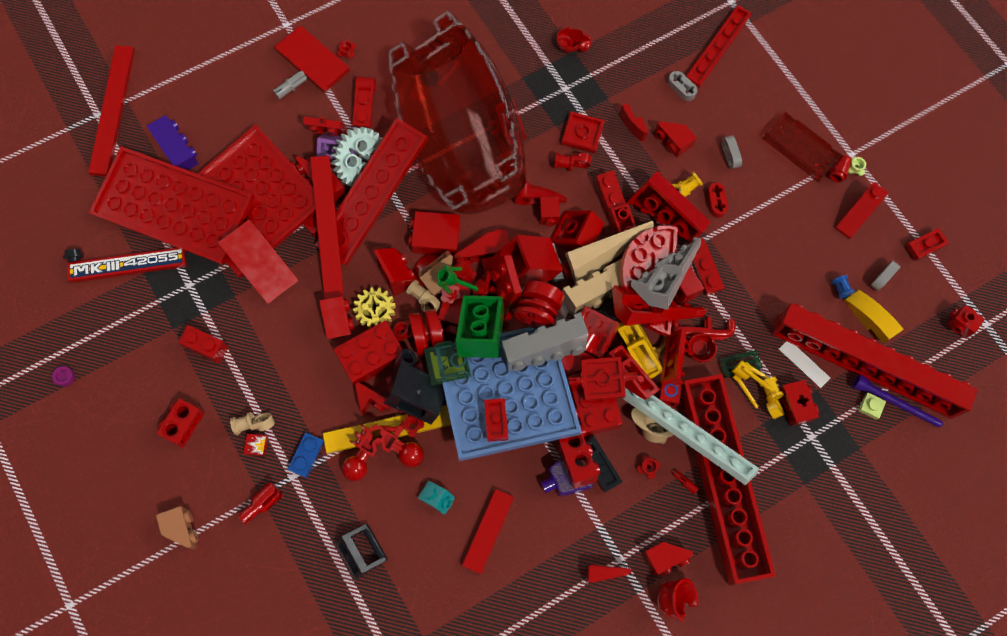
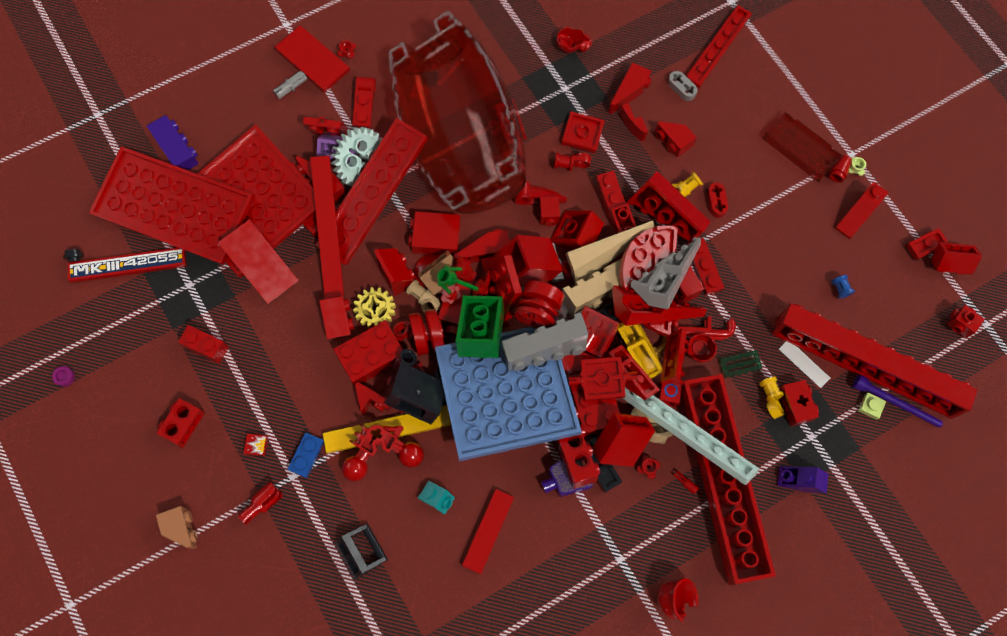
red tile [88,45,135,177] -> none
tan connector [230,412,275,435] -> none
red plate [400,415,424,437] -> none
clear green piece [424,341,471,385] -> none
red plate [484,398,508,442] -> none
red slope [586,565,631,583] -> none
red slope [642,542,694,577] -> none
light grey beam [722,135,742,169] -> none
yellow plant [732,360,773,409] -> none
yellow slope [844,290,904,343] -> none
light grey beam [870,261,901,291] -> none
none -> red brick [592,413,655,467]
none -> red slope [608,62,652,114]
none -> dark purple slope [778,466,828,493]
none -> red brick [931,242,982,275]

